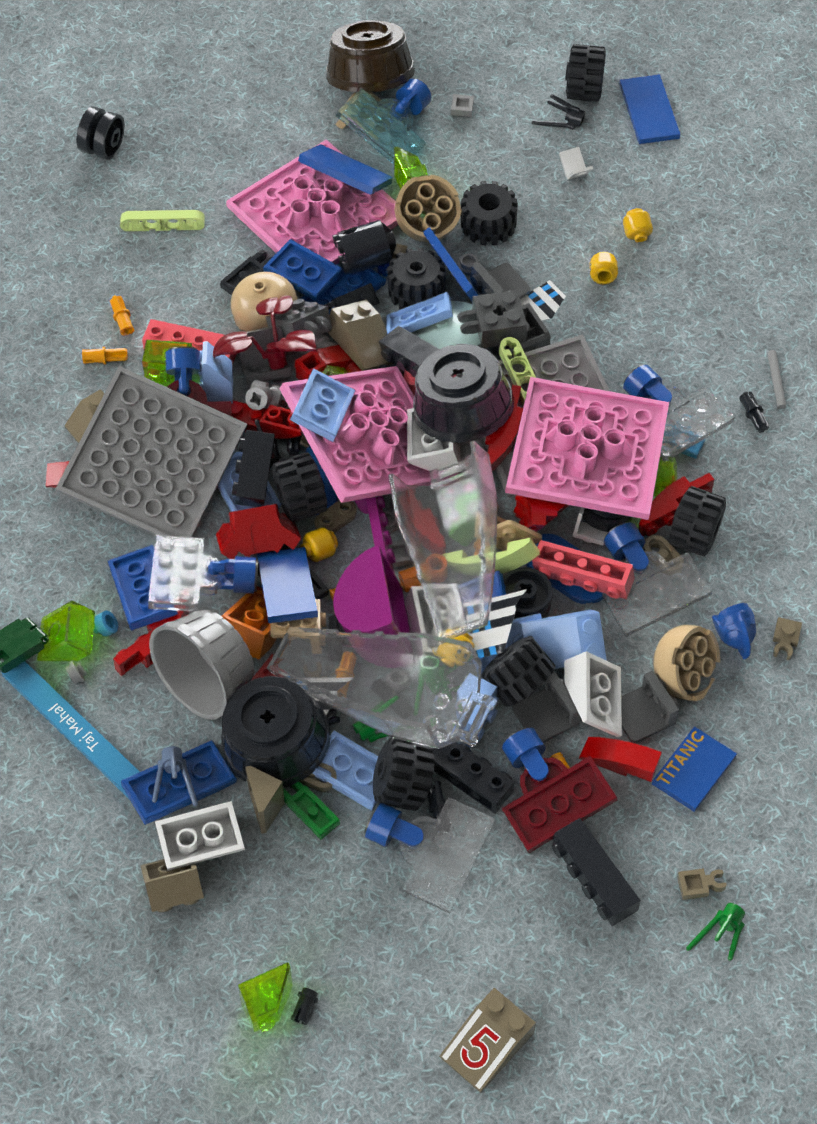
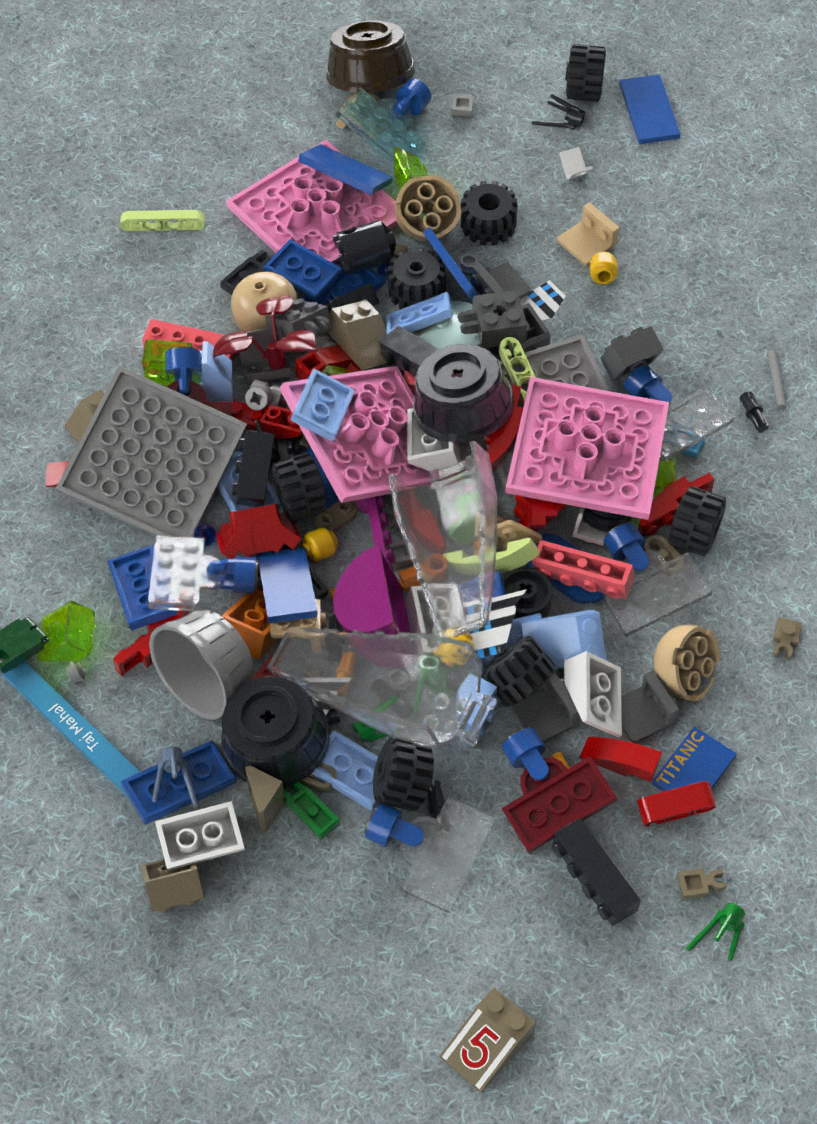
black wheel [76,106,125,160] -> none
light orange axle [82,346,128,365] -> none
dark azure tile [92,610,118,637] -> none
light orange axle [110,295,134,336] -> none
clear neon green slope [238,962,293,1032] -> none
black pin [291,988,318,1025] -> none
black brick [418,726,515,814] -> none
yellow head [623,208,653,242] -> none
blue helmet [712,603,756,659] -> none
none -> clear blue plate [193,523,216,547]
none -> tan bracket [557,202,620,266]
none -> dark grey hinge [600,326,664,381]
none -> red beam [637,781,716,827]

